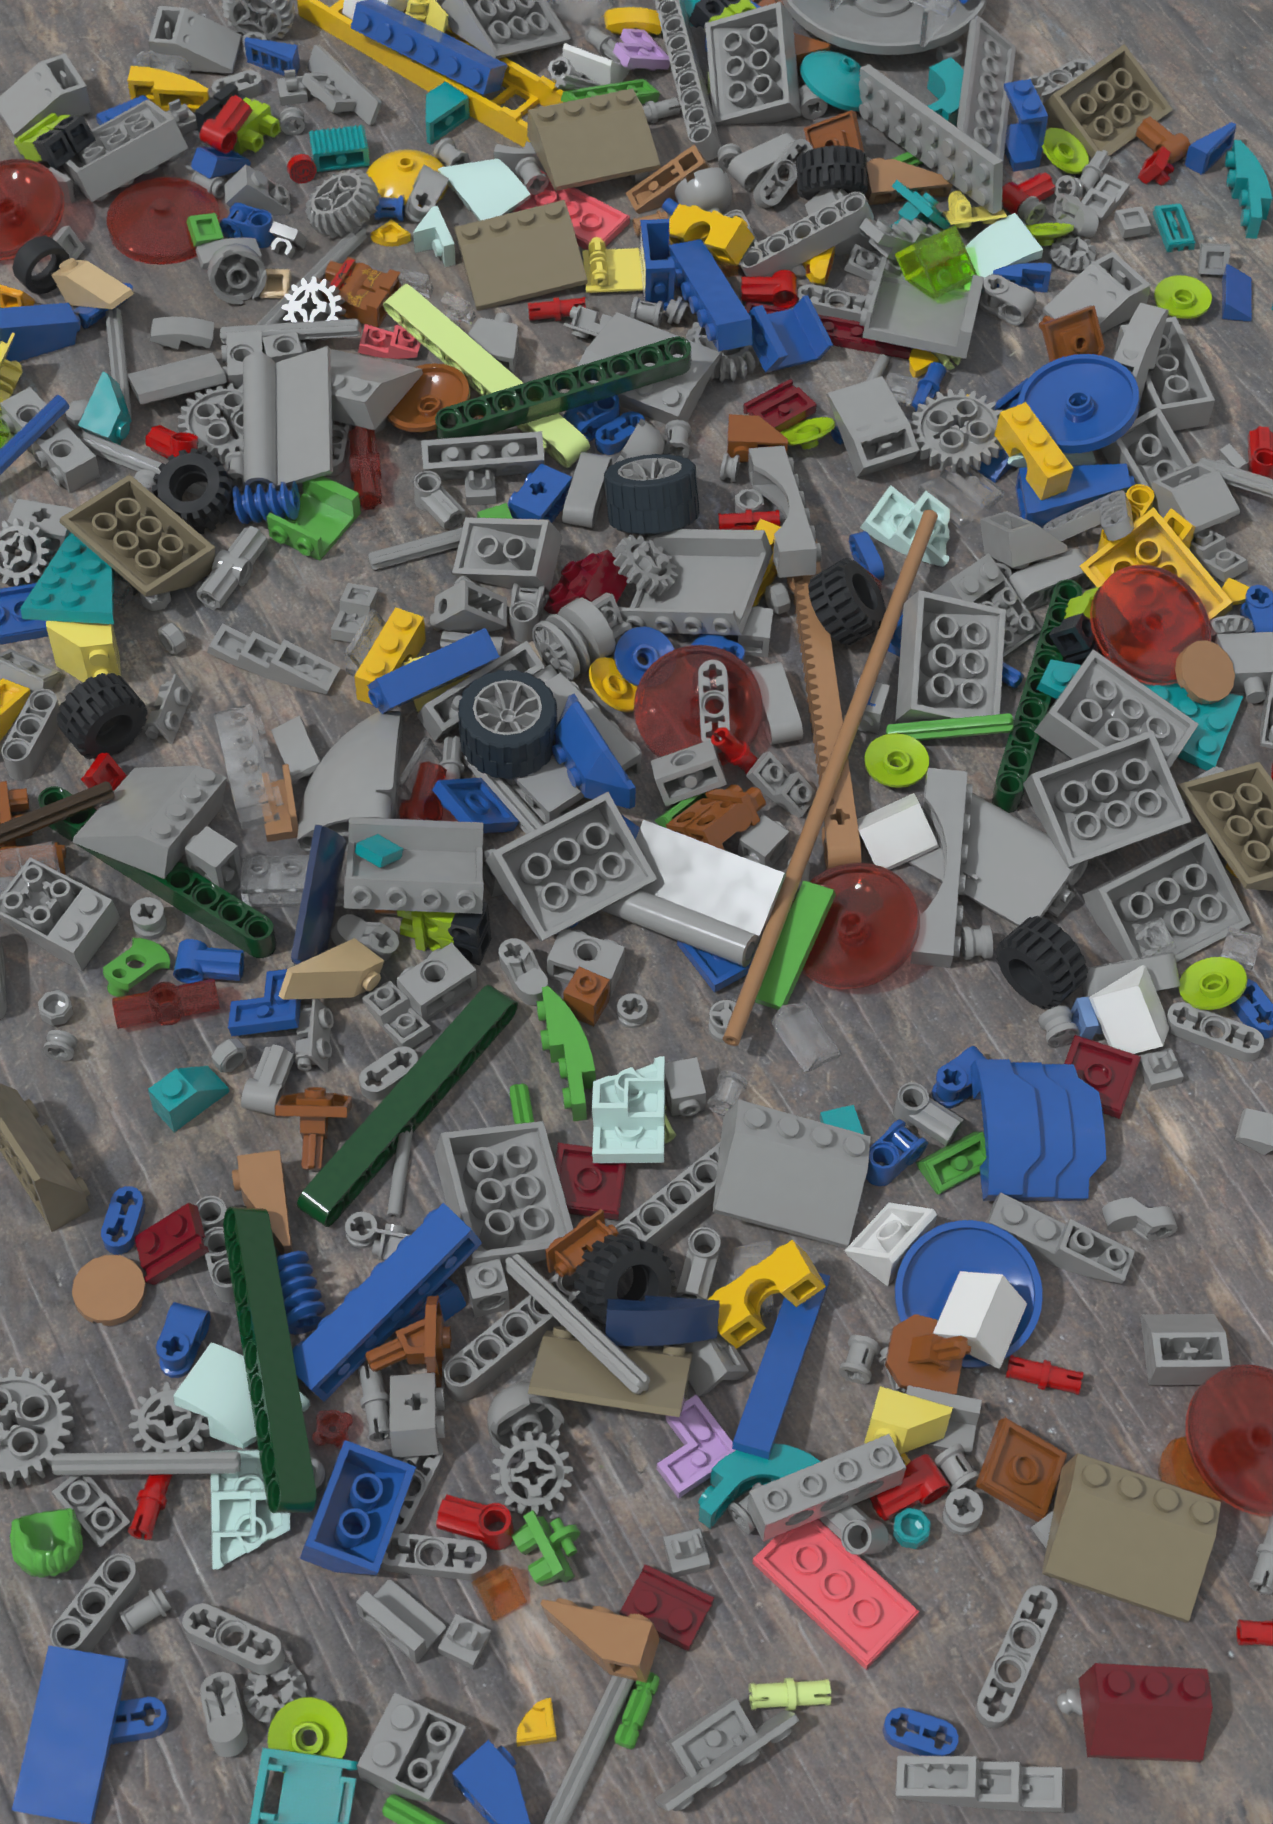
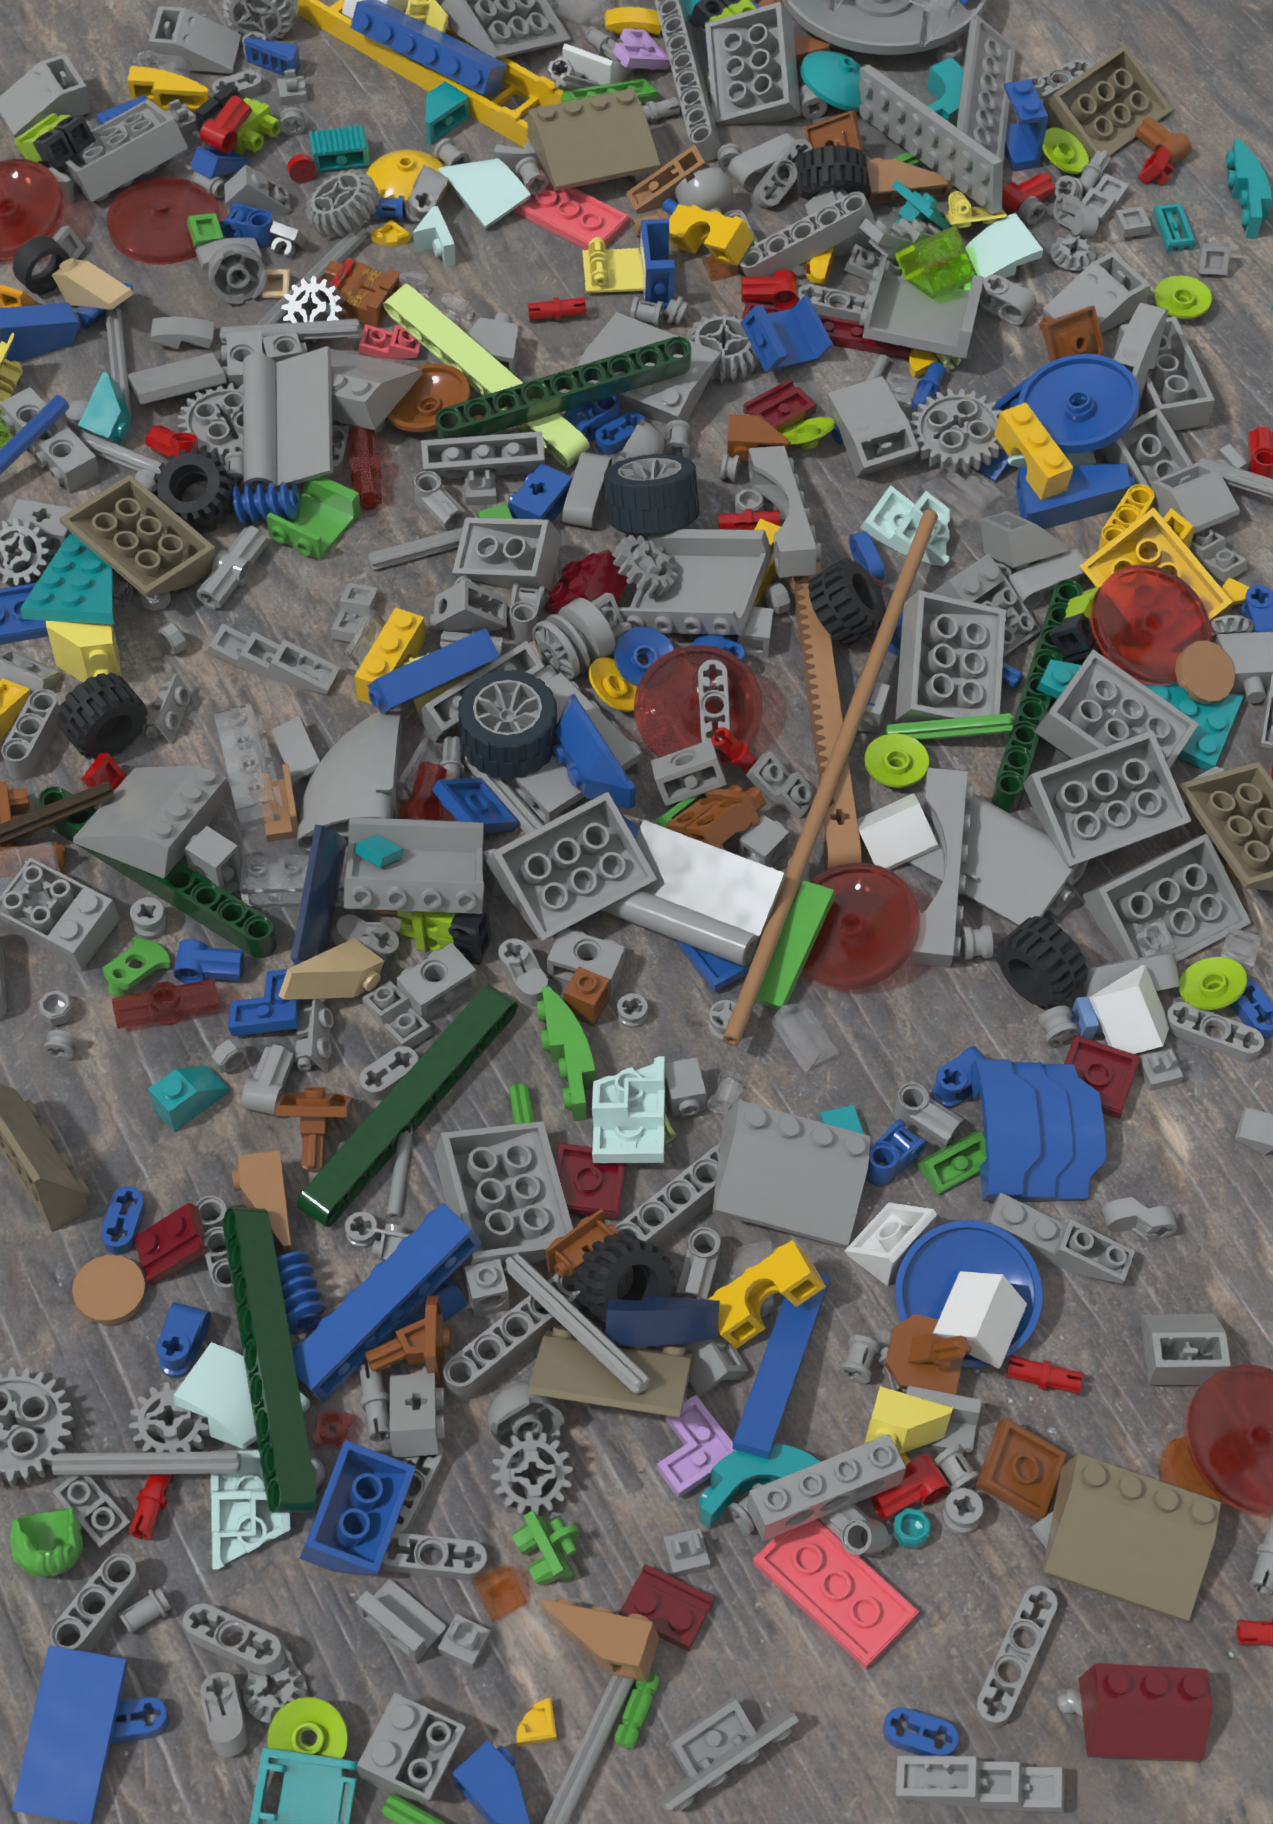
light grey bracket [301,45,382,125] -> none
red piece [436,1495,515,1550] -> none
dark tan slope [454,200,588,311] -> none
light grey hinge [564,305,612,339] -> none
blue brick [665,239,753,352] -> none
light grey beam [748,662,803,745] -> none
yellowish green pin [749,1678,831,1711] -> none
blue slope [993,263,1052,293] -> none
lime dish [1025,223,1074,246] -> none
light grey beam [1043,491,1134,541] -> none
blue slope [1185,122,1236,175] -> none
blue slope [1222,264,1252,322] -> none

